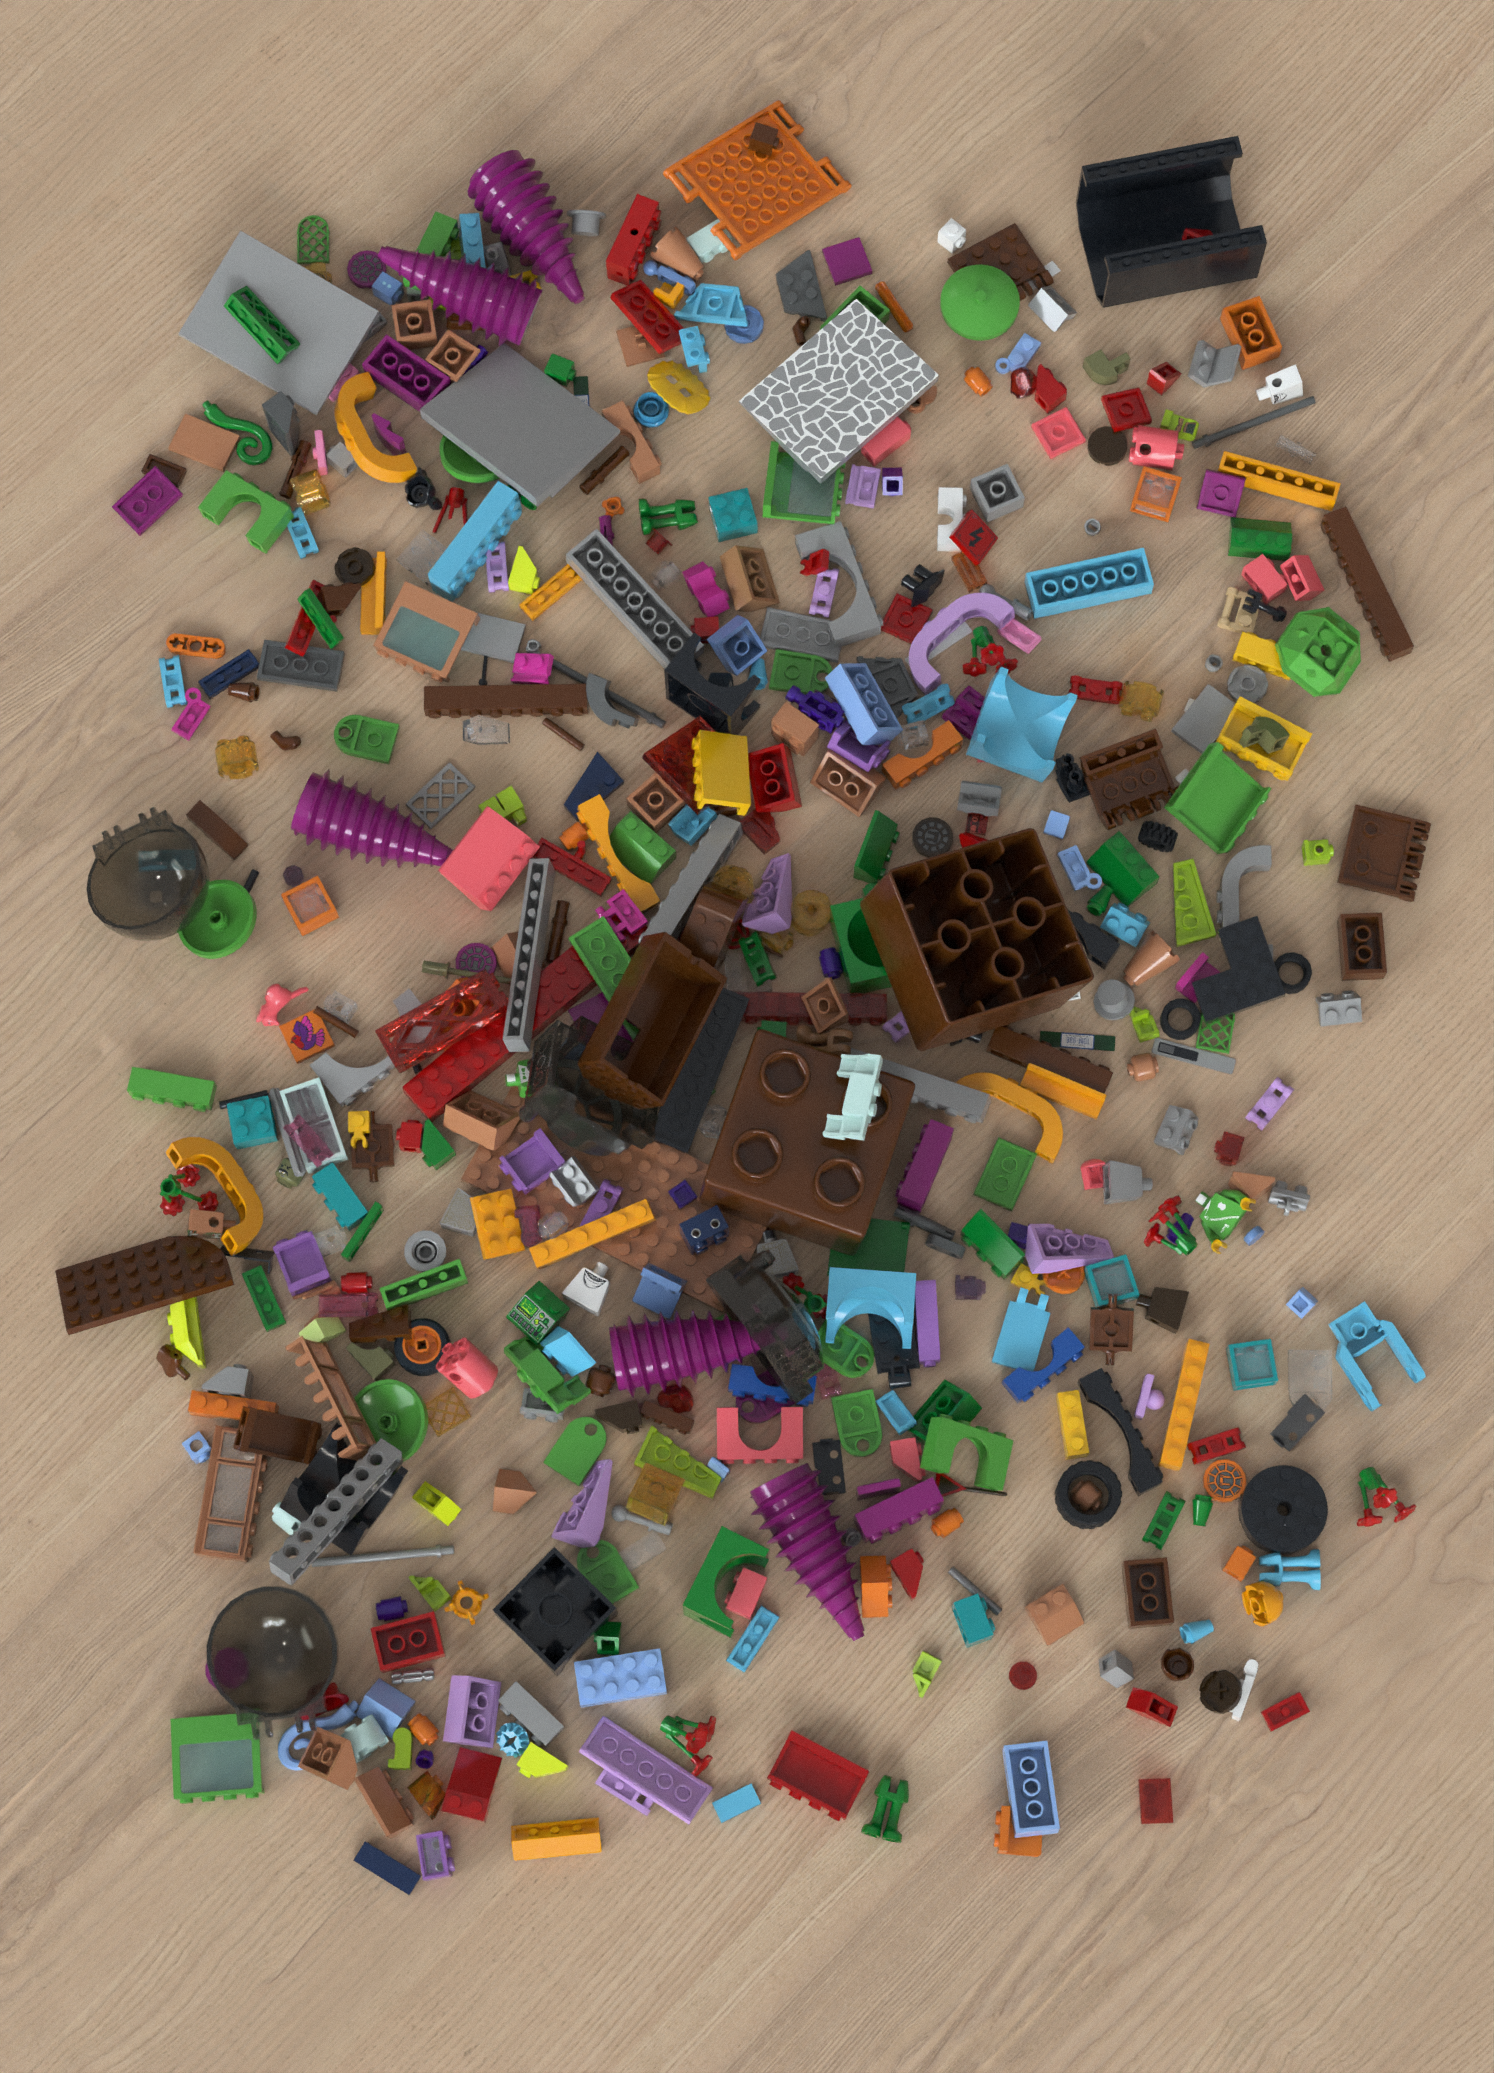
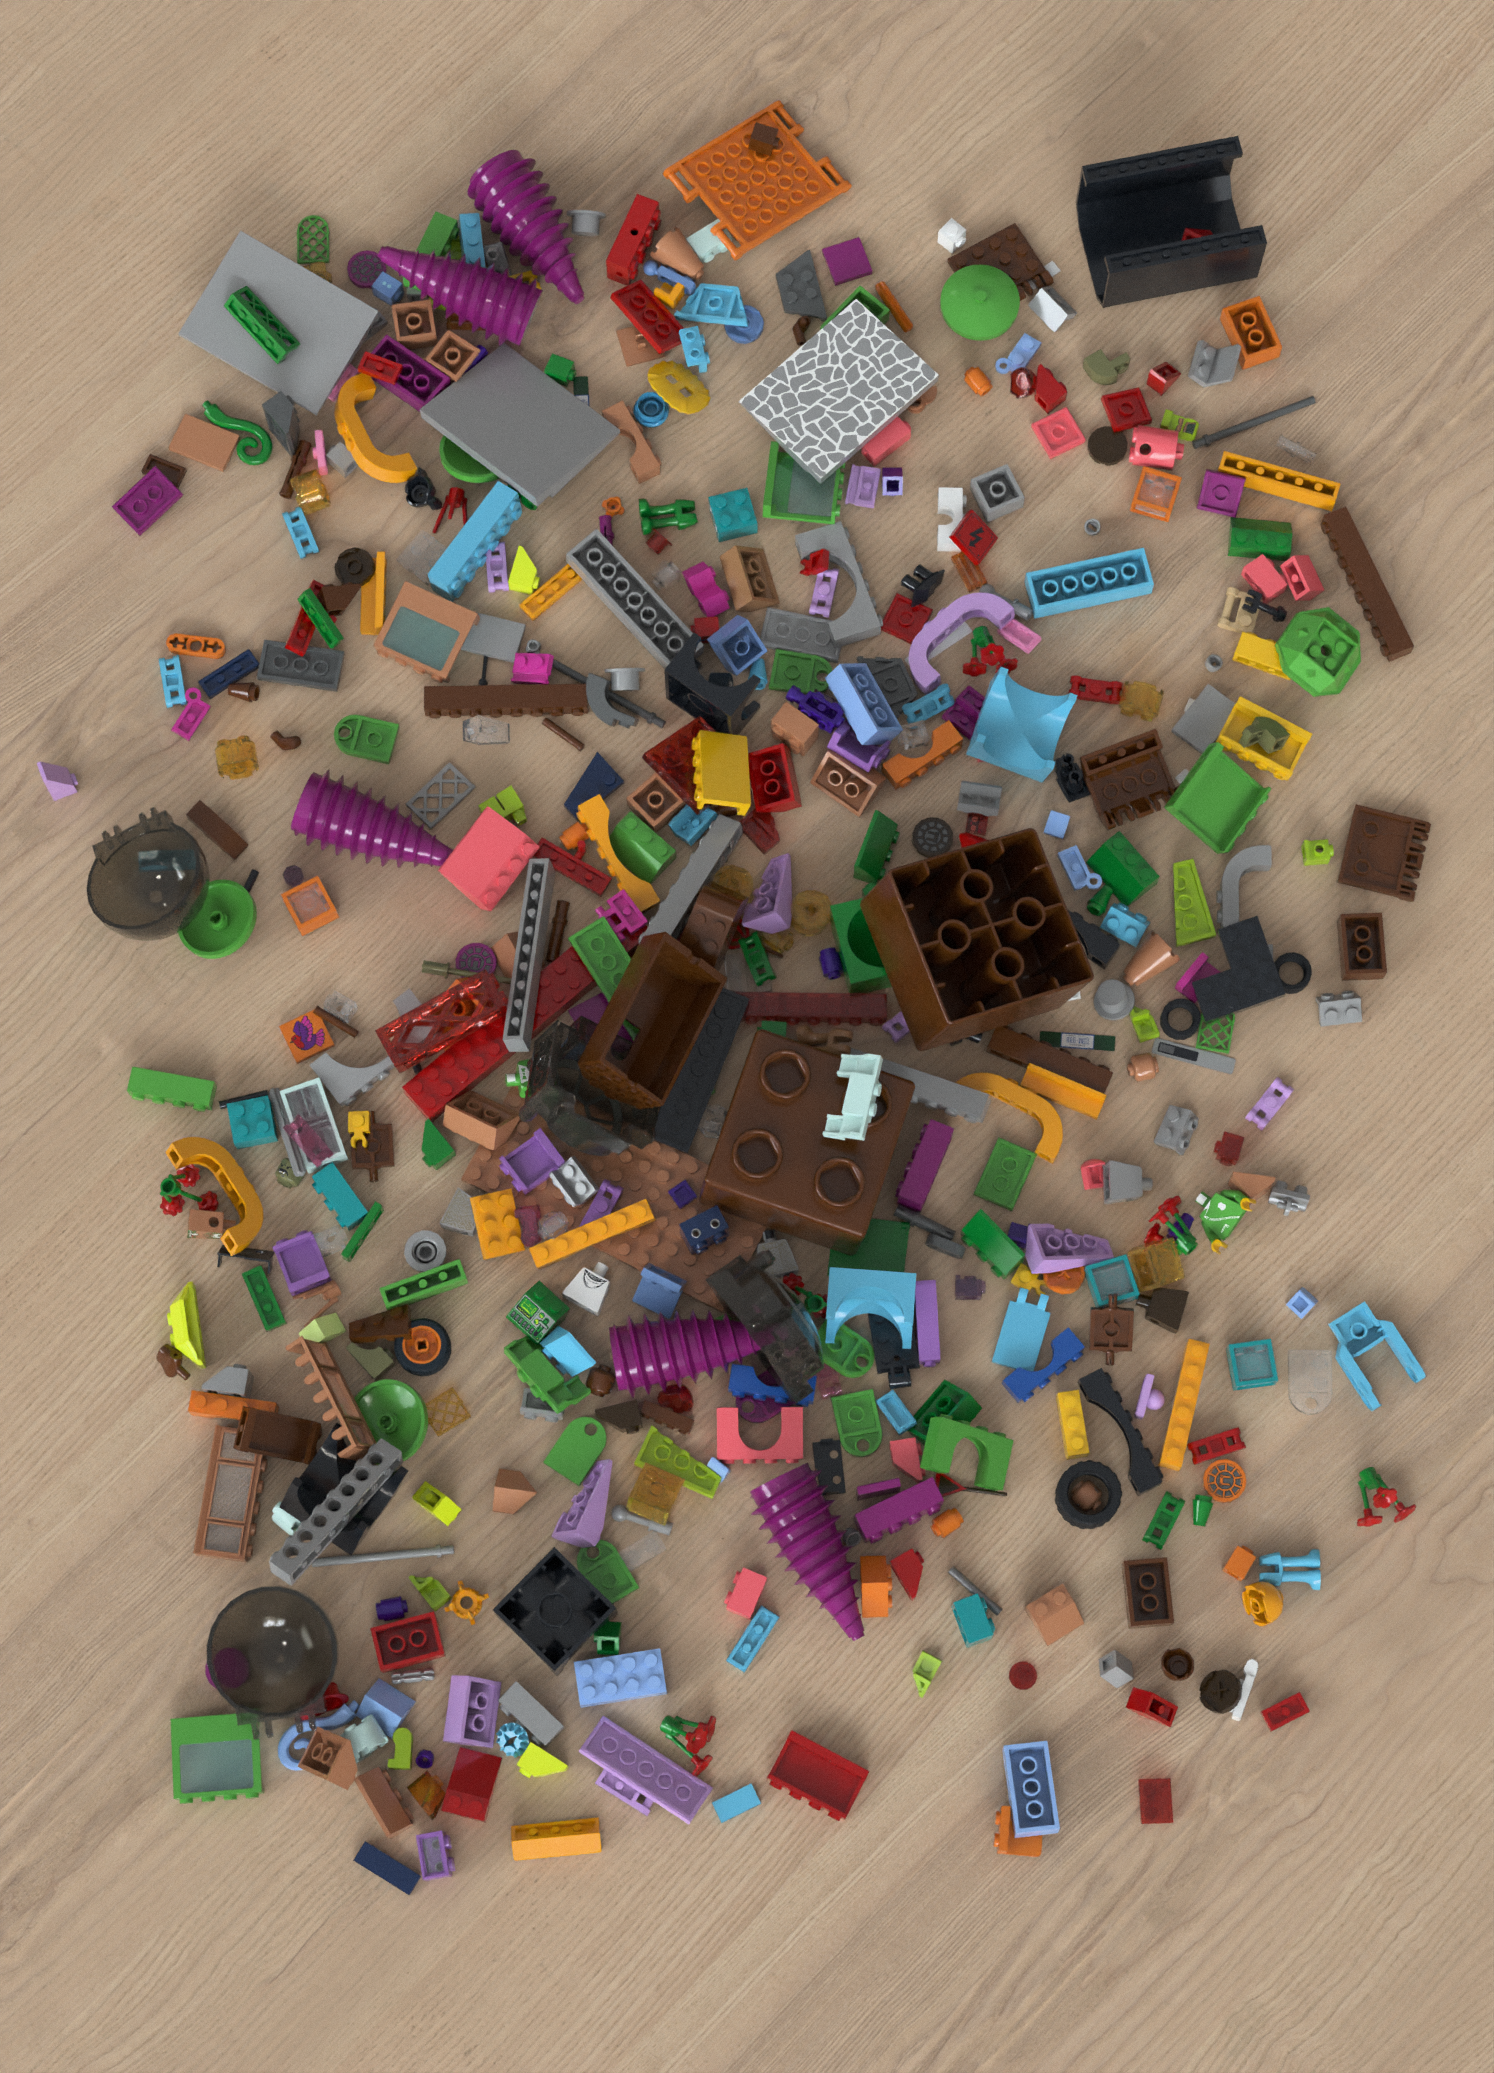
reddish brown plate [55,1236,234,1335] -> none
light blue bracket [182,1431,211,1464] -> none
bright green arch [198,470,294,554] -> none
coral animal [256,984,309,1026] -> none
clear pink plate [318,1292,378,1317] -> none
red brick [341,1272,373,1294] -> none
magenta slope [372,413,406,456] -> none
red brick [396,1120,424,1153] -> none
orange brick [407,1713,439,1746] -> none
coral cylinder [436,1337,498,1399] -> none
reddish brown pin [579,446,630,495] -> none
green piece [682,1526,769,1638] -> none
nougat slope [801,977,849,1034] -> none
green piece [861,1775,909,1843] -> none
black tyre [1138,821,1178,852] -> none
medium azure cone [1179,1619,1214,1644] -> none
light grey tile [1227,664,1268,704] -> none
black brick [1238,1465,1328,1555] -> none
medium blue tile [1244,1226,1265,1246] -> none
white torso [1256,364,1303,404] -> none
black piece [1270,1394,1325,1451] -> none
none -> lavender slope [37,761,78,801]
none -> red plate [358,351,403,385]
none -> light grey piece [604,668,645,691]
none -> clear yellow slope [1127,1237,1185,1292]

